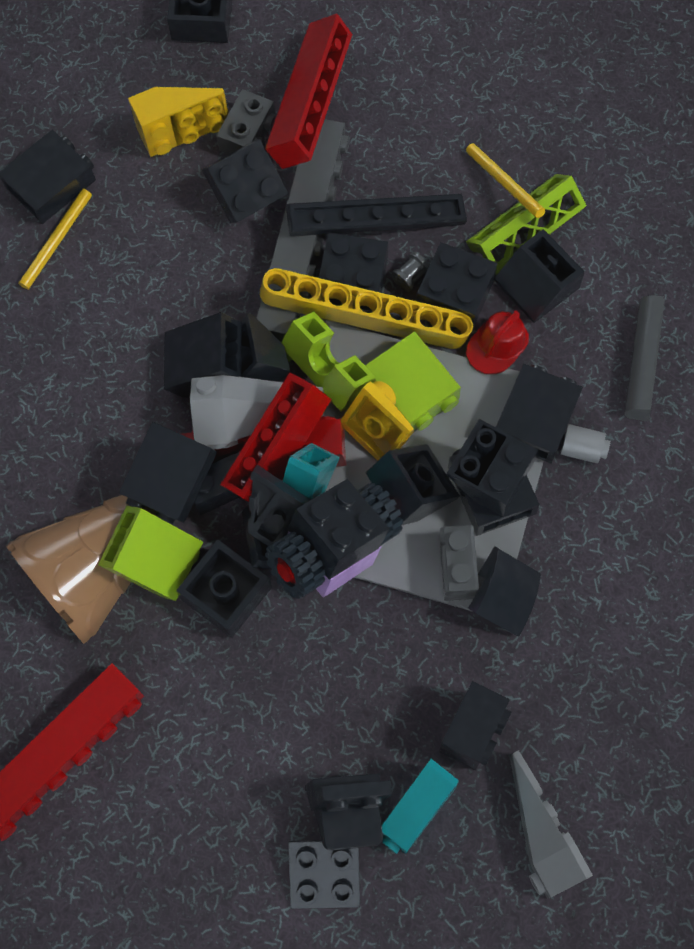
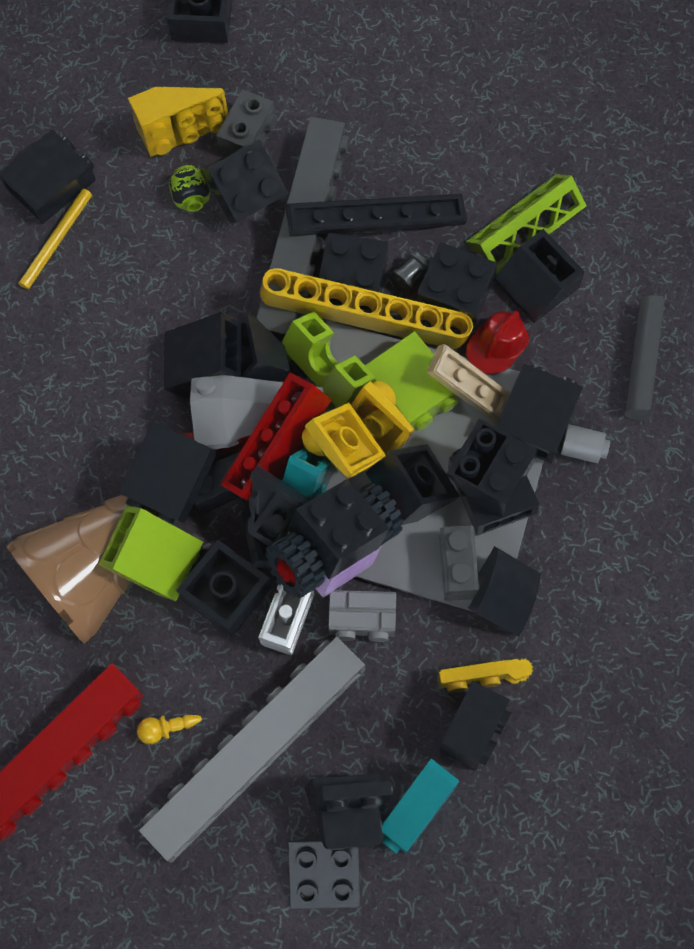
red brick [265,13,353,169] -> none
yellow bar [466,143,545,218] -> none
light grey wedge [510,750,593,899] -> none
none -> yellow bar [137,715,202,744]
none -> light grey brick [139,637,365,863]
none -> head [169,165,211,212]
none -> white brick [258,584,314,655]
none -> yellow slope [302,403,386,479]
none -> light grey brick [329,590,396,642]
none -> tan tile [426,344,510,422]
none -> yellow hinge [437,658,533,693]

